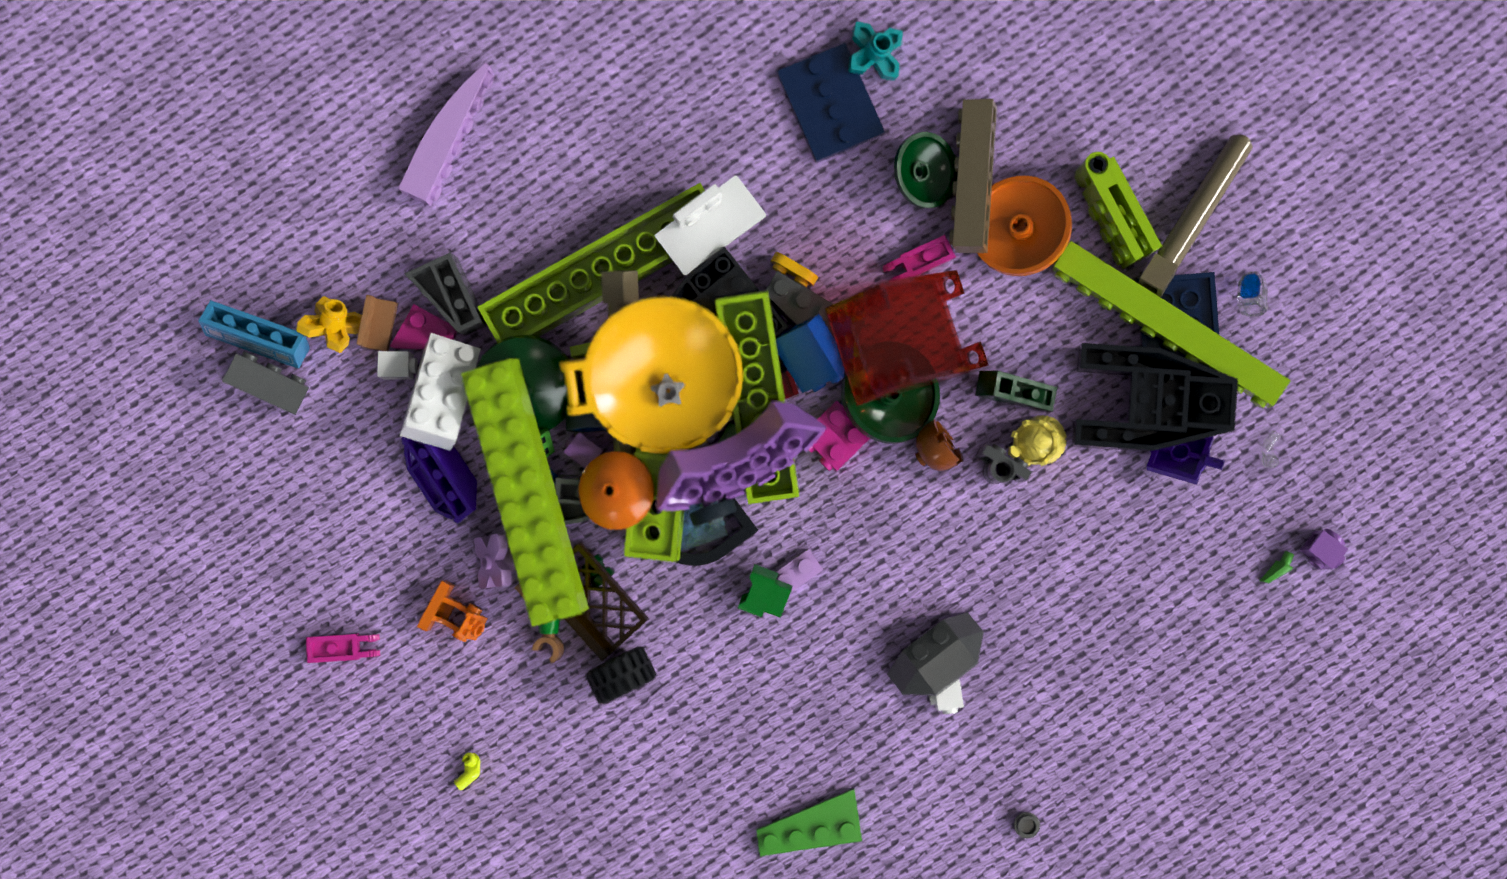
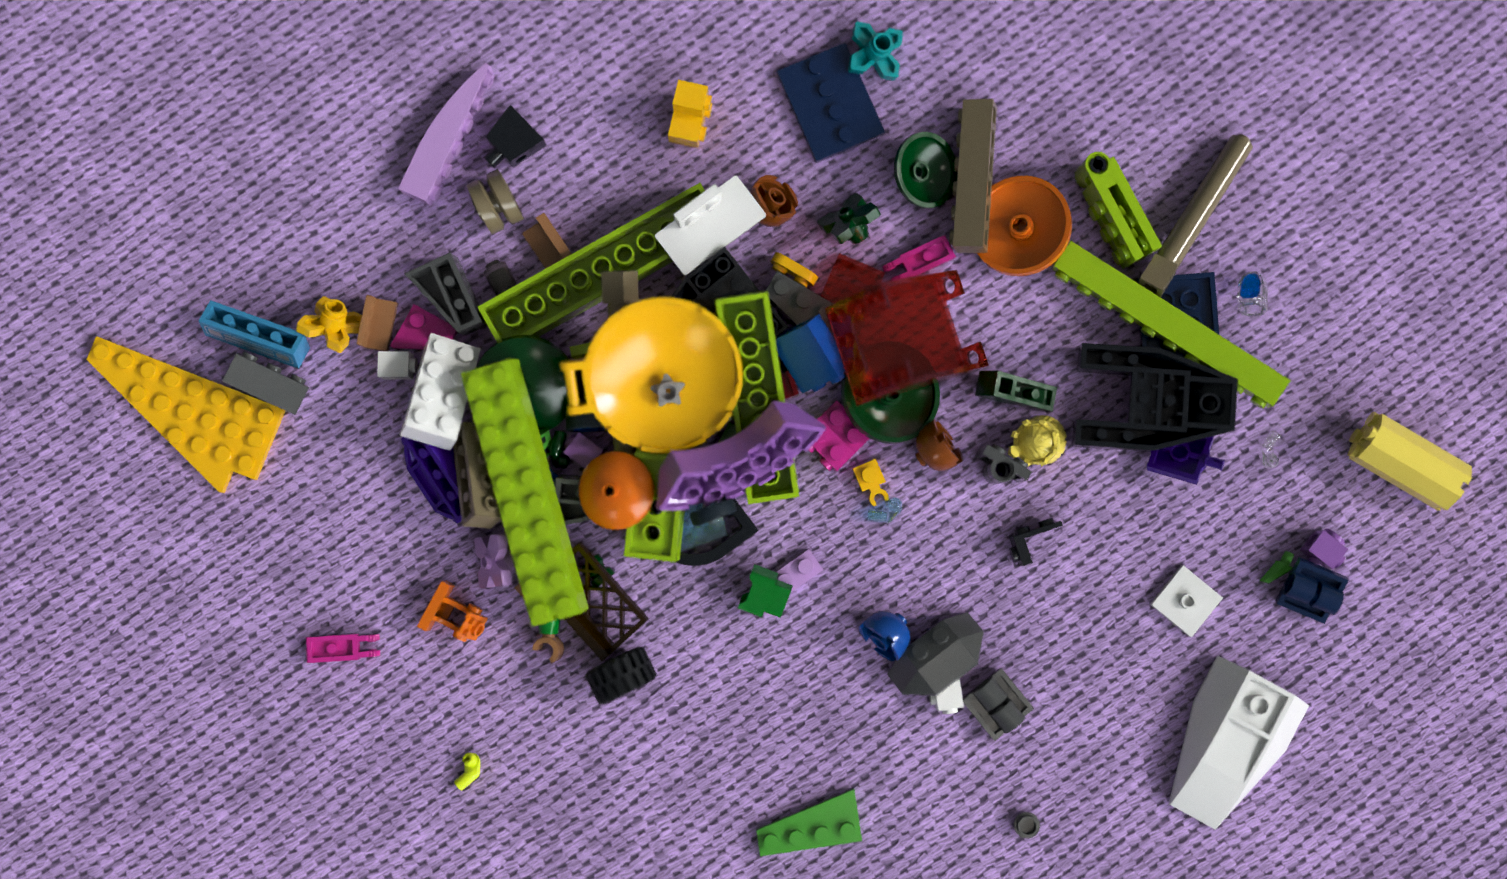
none -> yellow wing [86,336,285,493]
none -> dark tan brick [453,422,502,529]
none -> dark tan wheel [466,169,524,235]
none -> clear smoke brick [483,260,517,296]
none -> black torso [484,105,546,168]
none -> medium nougat panel [523,213,572,269]
none -> dark green arm [549,431,570,469]
none -> yellow brick [668,79,713,148]
none -> dark orange cylinder [749,175,798,227]
none -> dark green plant [817,193,881,244]
none -> clear red slope [821,253,885,318]
none -> yellow plate [852,459,889,506]
none -> blue cylinder [859,611,911,662]
none -> clear light blue arm [867,497,903,523]
none -> dark grey plate [963,668,1034,741]
none -> black bracket [1009,518,1063,566]
none -> white plate [1150,565,1223,637]
none -> white wedge [1169,656,1309,830]
none -> dark blue plate [1275,557,1349,624]
none -> light yellow brick [1347,412,1472,511]

